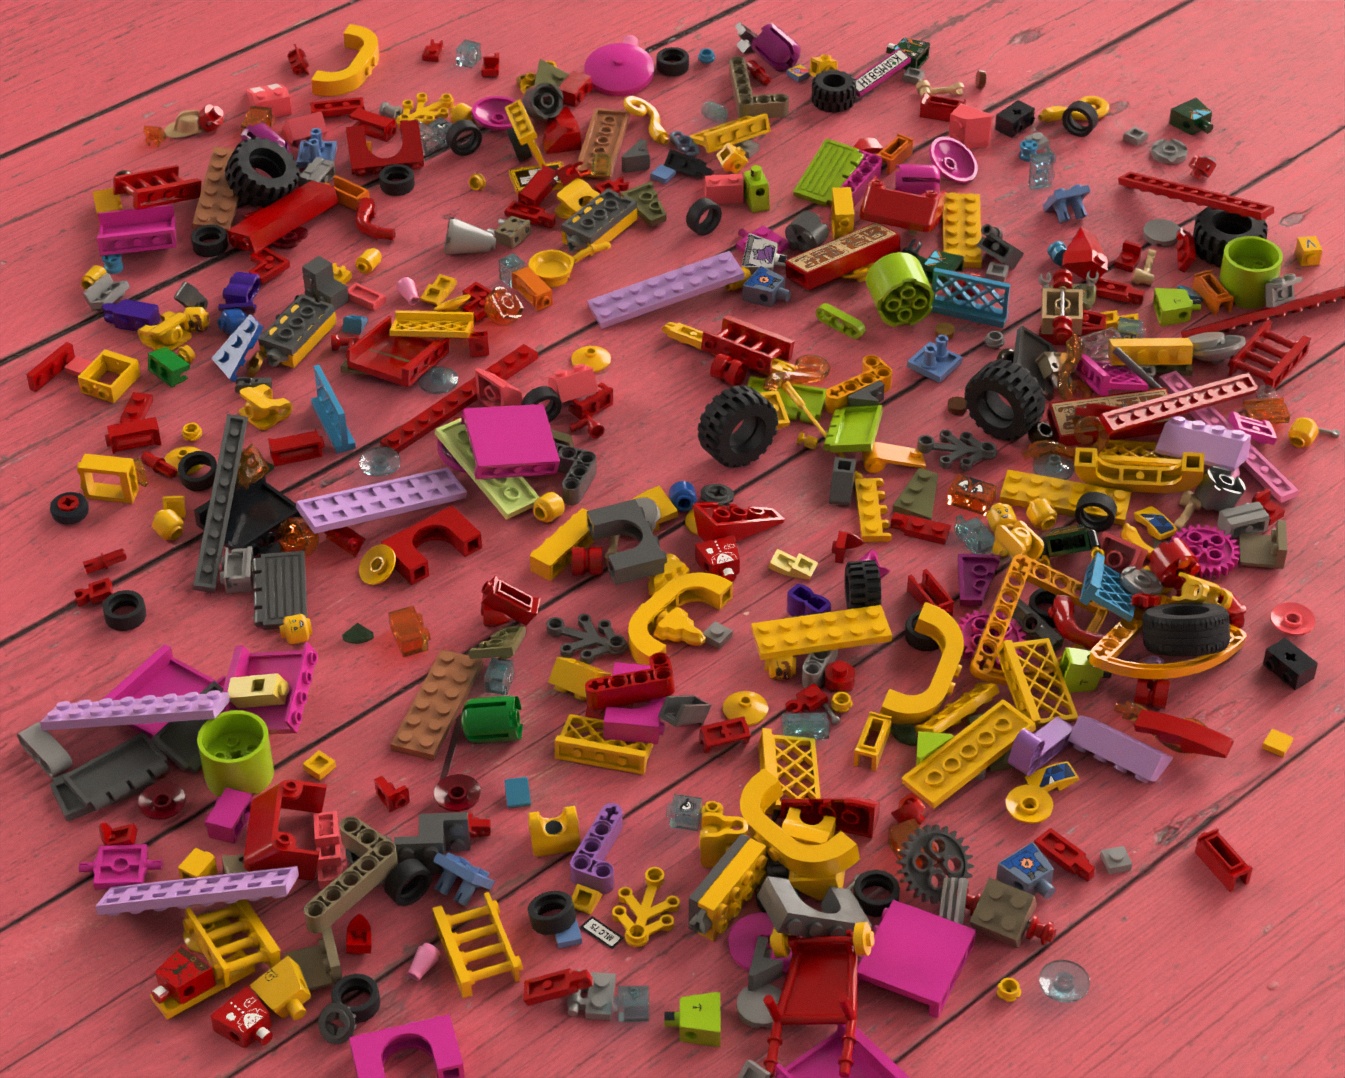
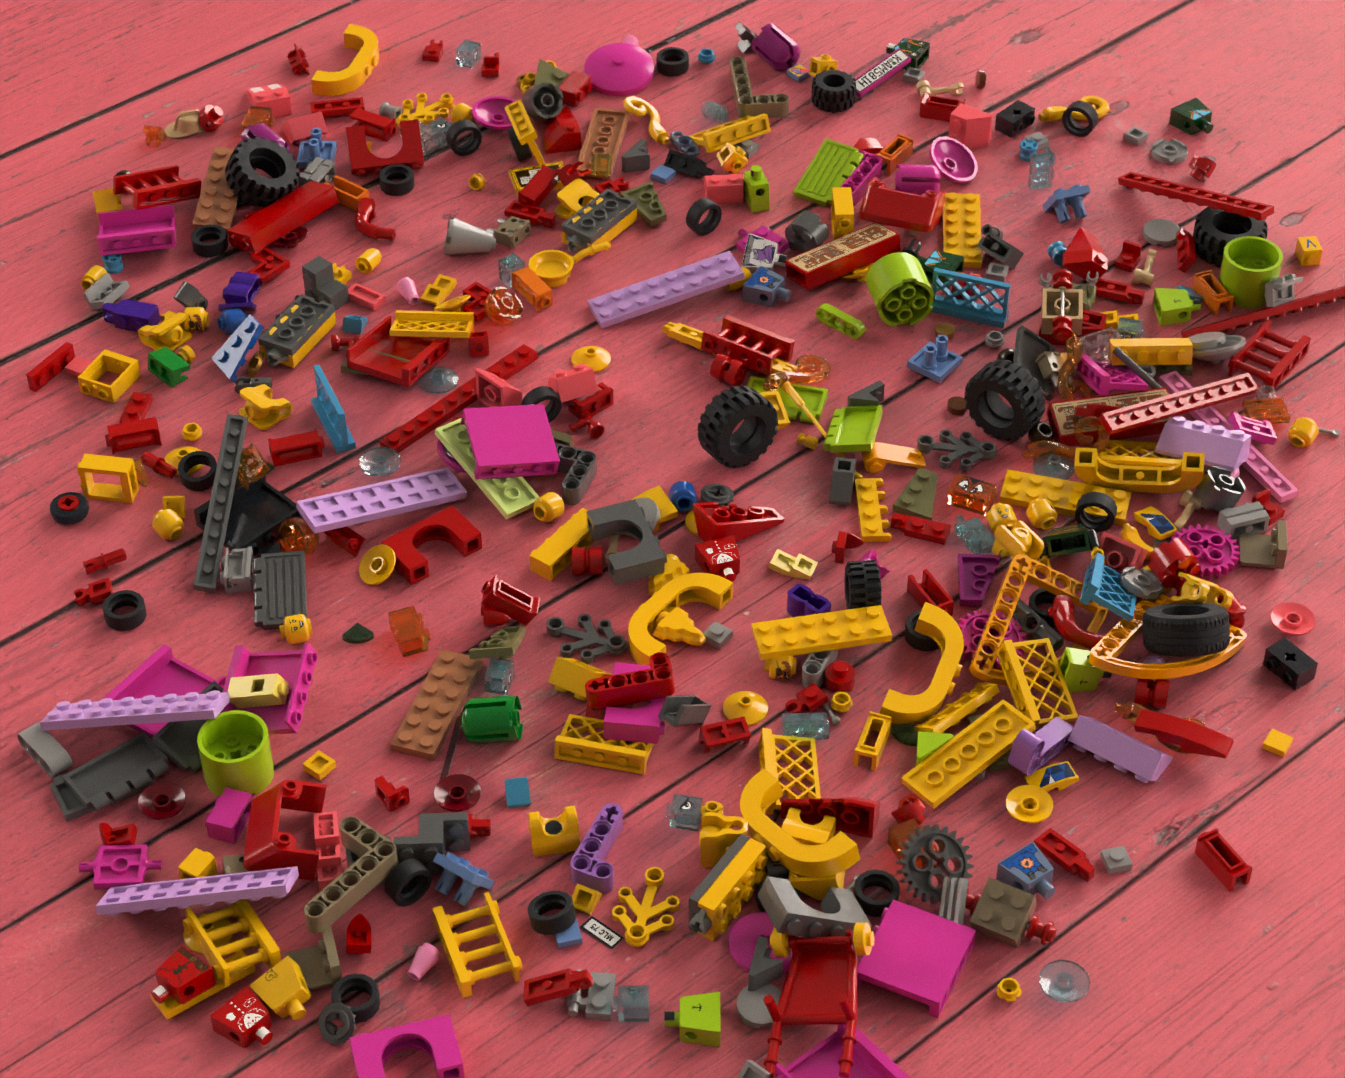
red axle [746,60,771,85] -> none
light orange beam [825,355,892,414] -> none
red plate [1131,593,1162,609] -> none

